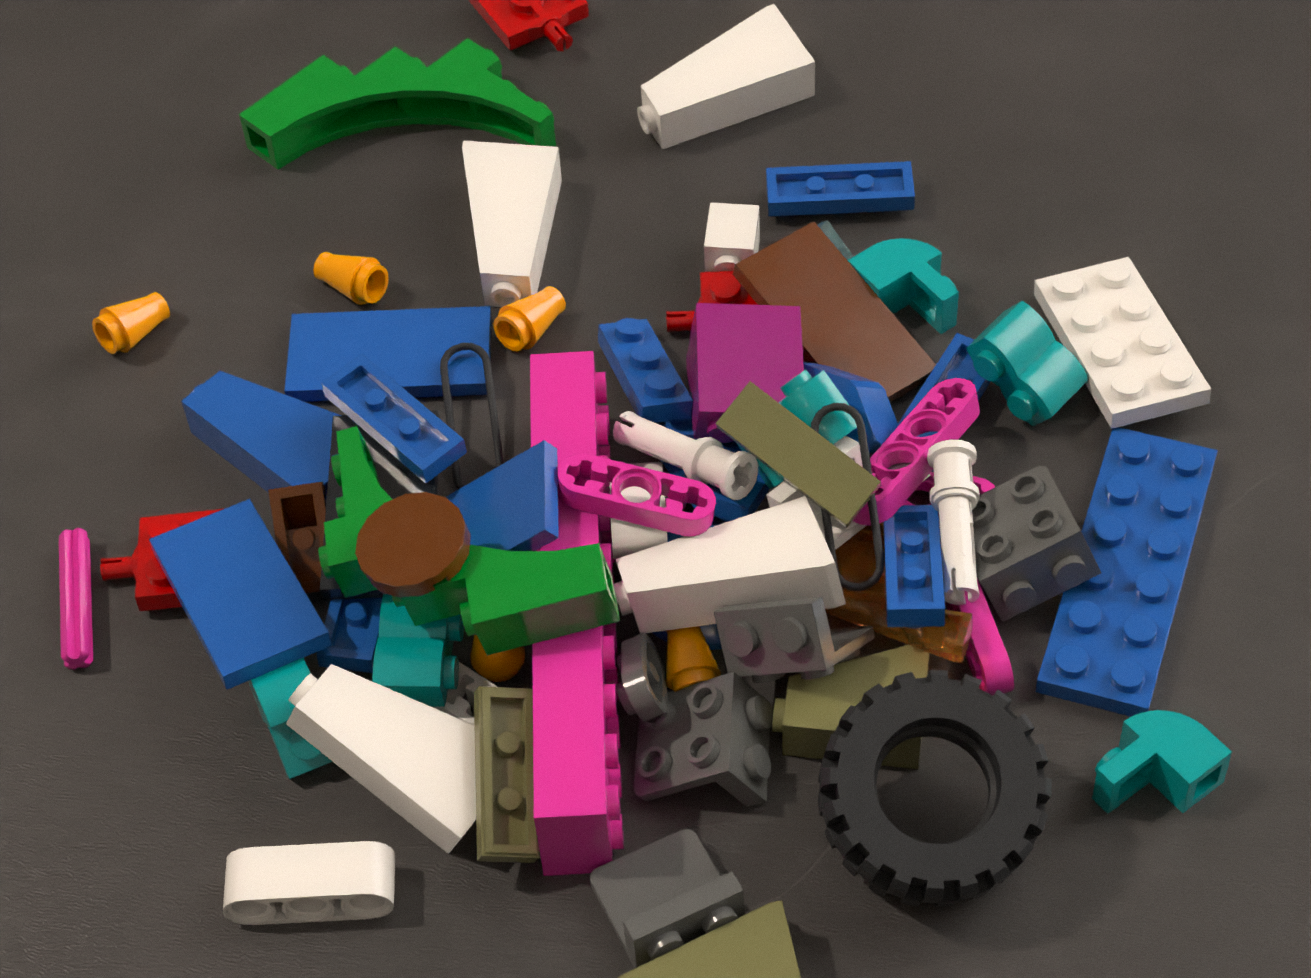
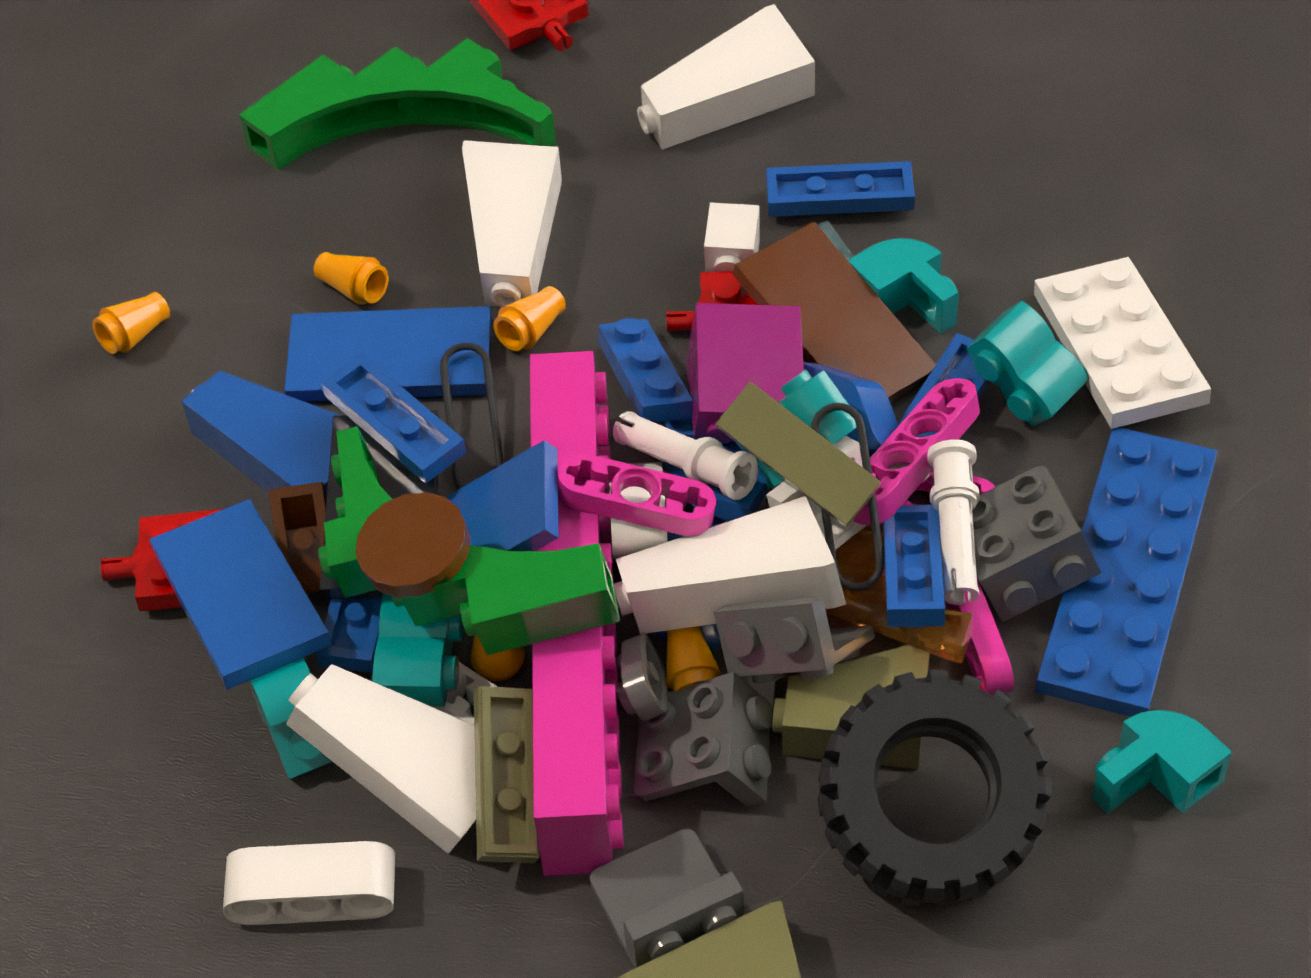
dark pink axle [59,528,93,670] -> none

